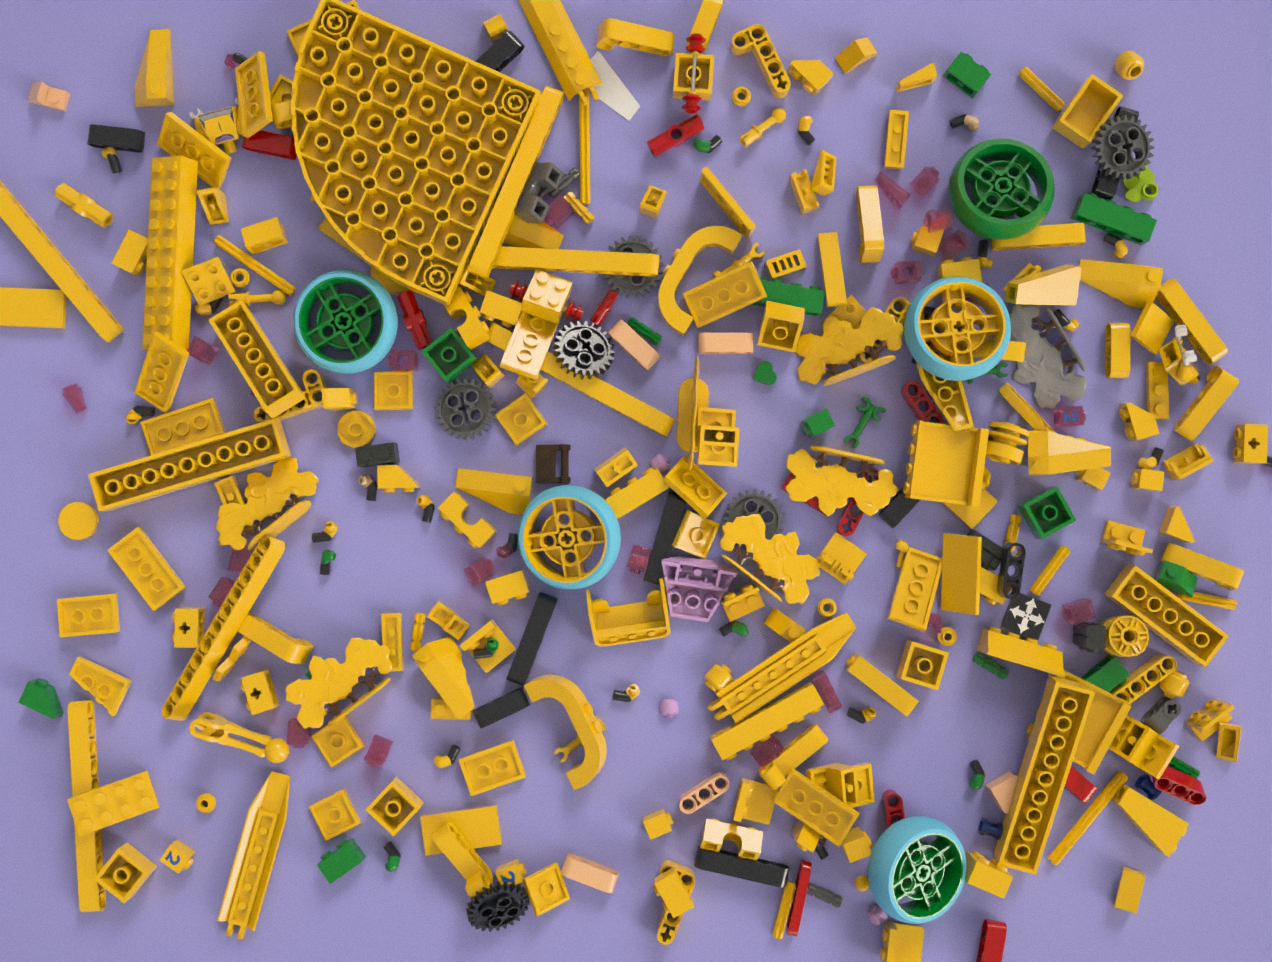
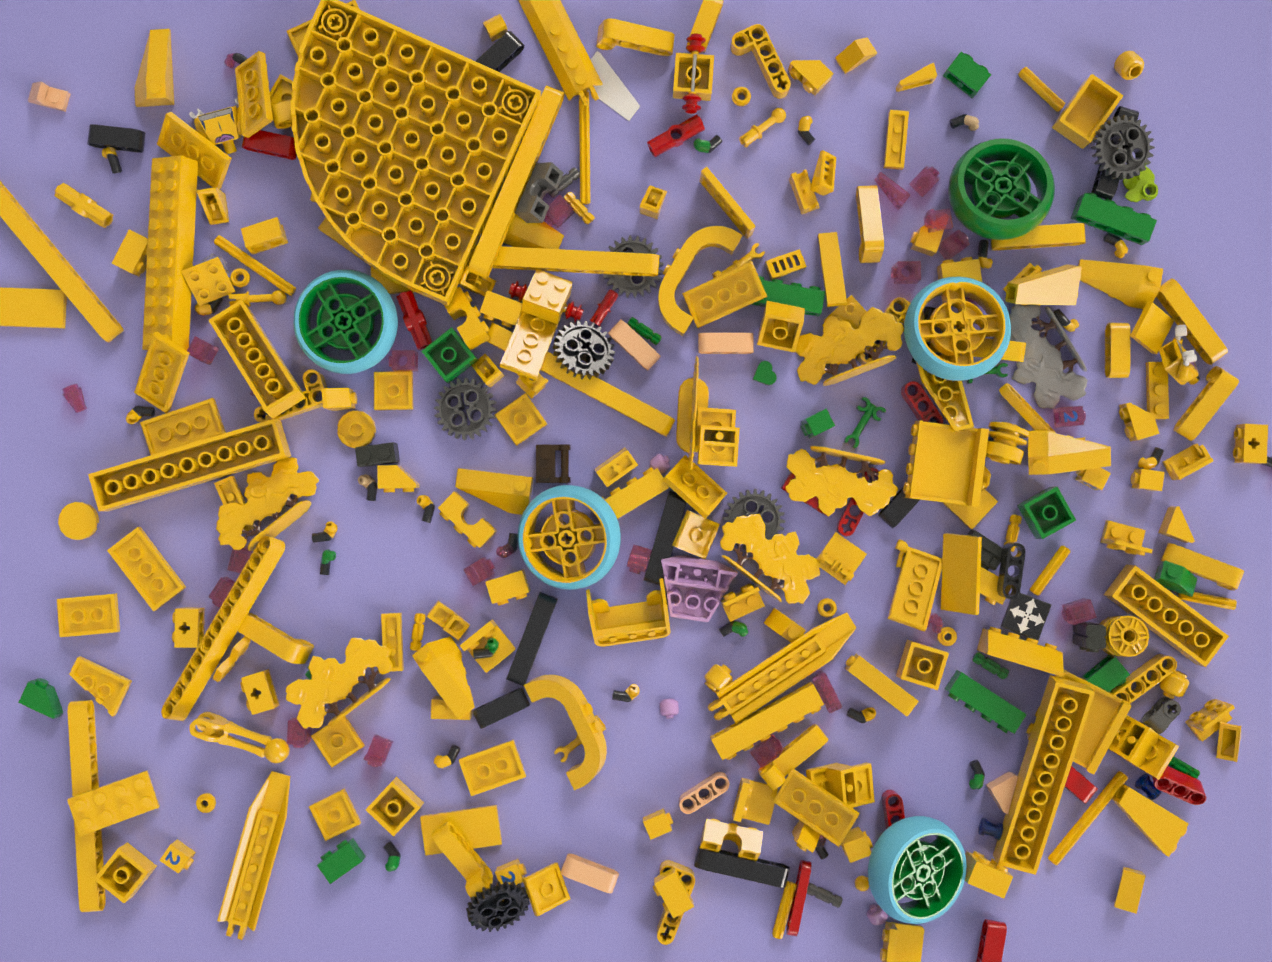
none -> green brick [945,670,1027,734]

